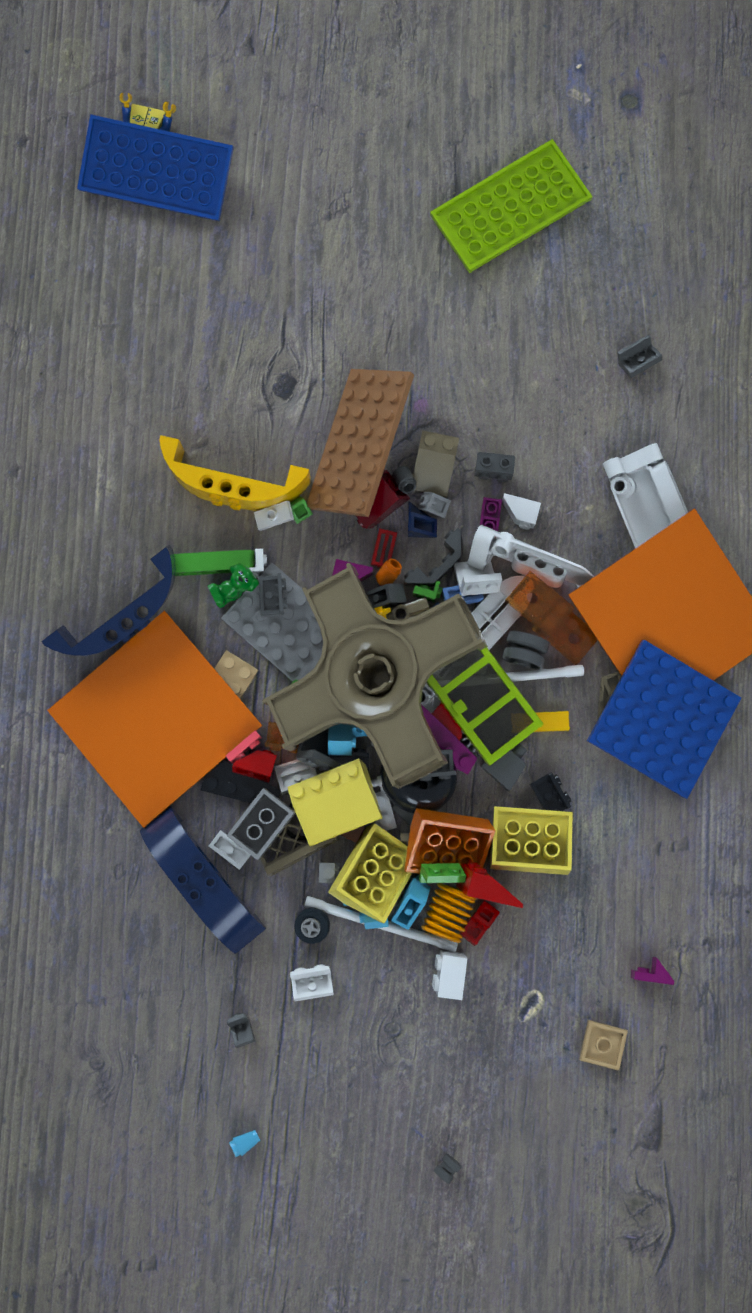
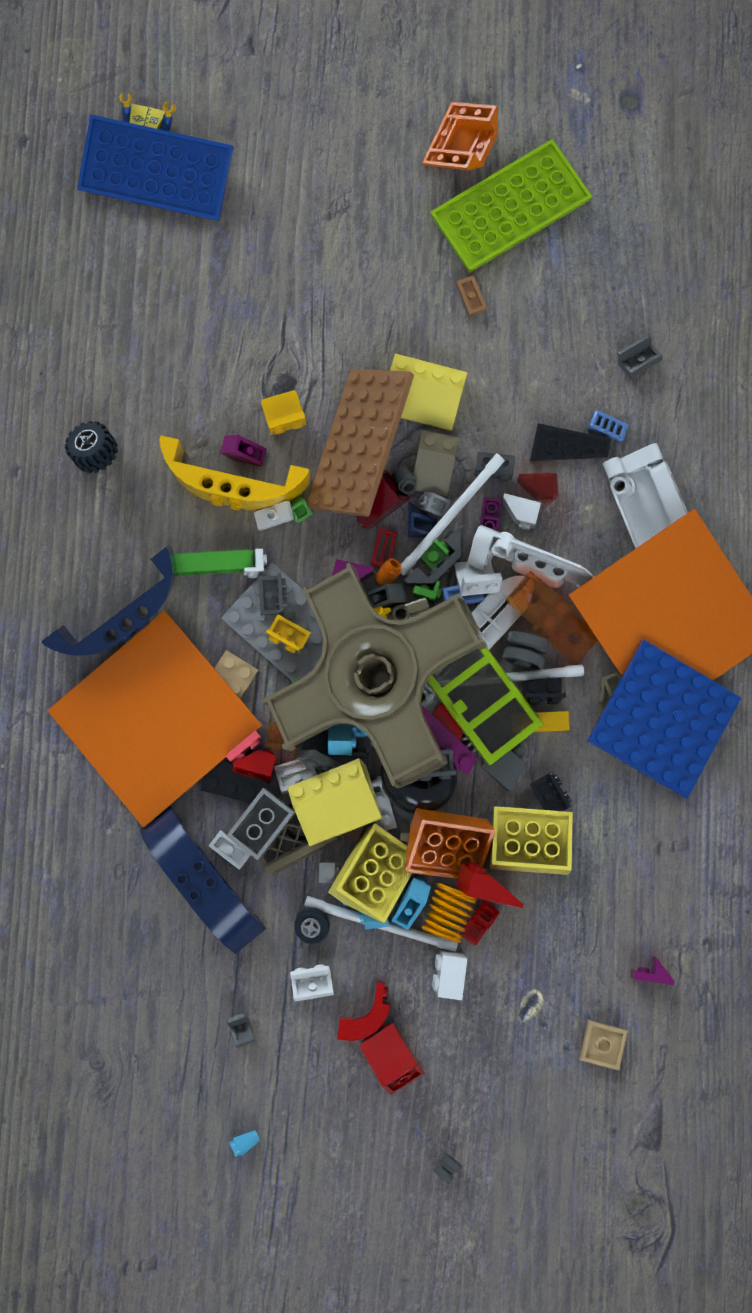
green animal [207,563,259,608] -> none
bright green bracket [419,863,466,883] -> none
none -> black wheel [65,421,118,473]
none -> magenta slope [220,435,266,466]
none -> yellow bracket [261,390,307,435]
none -> yellow bracket [265,614,312,654]
none -> red arch [337,981,390,1041]
none -> red slope [359,1023,425,1095]
none -> light yellow slope [390,353,467,432]
none -> white piece [401,453,505,576]
none -> bright green bracket [419,539,449,570]
none -> orange slope [422,102,498,170]
none -> medium nougat plate [456,275,487,317]
none -> clear red slope [517,473,558,503]
none -> black bracket [522,678,566,705]
none -> black wing [530,423,612,461]
none -> medium blue slope [587,410,629,443]

